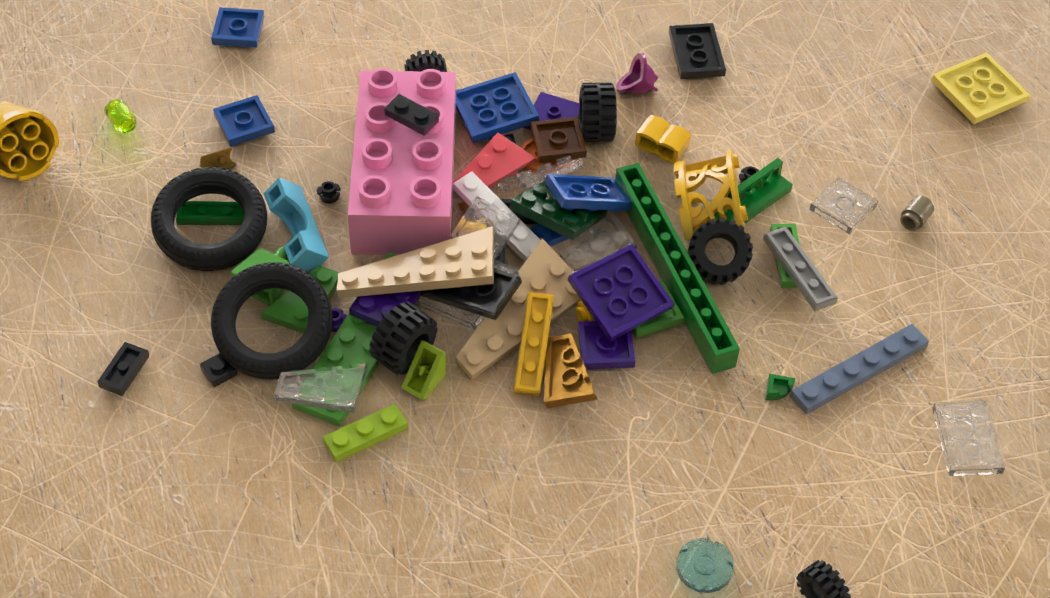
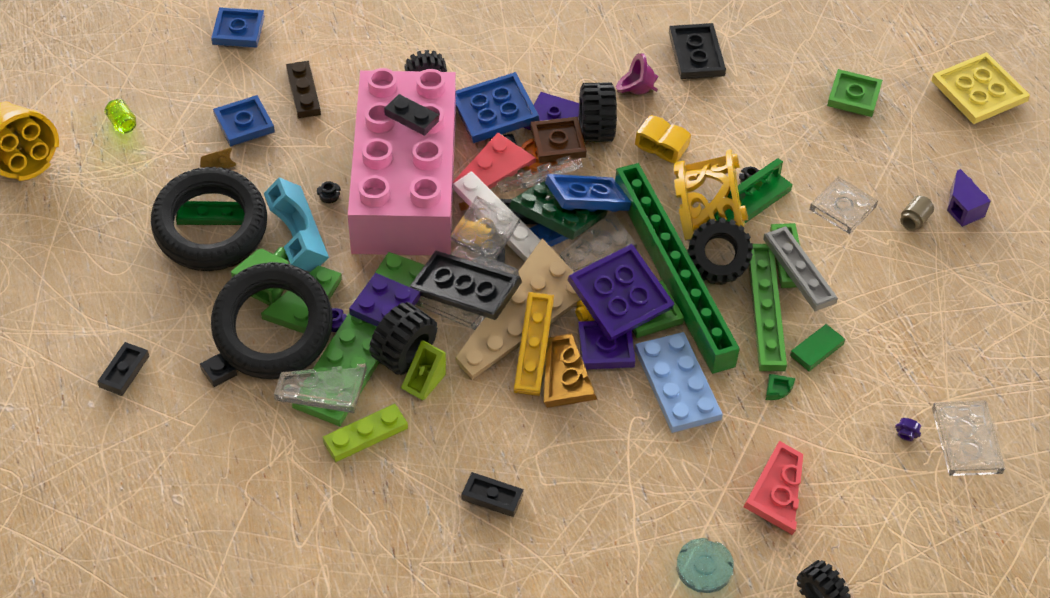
tan wing [337,226,494,298] -> none
sand blue plate [790,324,929,415] -> none
none -> dark brown plate [286,60,321,119]
none -> black plate [461,472,524,517]
none -> light blue plate [635,332,723,433]
none -> coral wing [743,441,803,535]
none -> bright green plate [749,244,787,371]
none -> green tile [790,324,845,371]
none -> bright green plate [827,69,883,117]
none -> dark purple plate [895,418,921,441]
none -> dark purple slope [947,169,991,227]

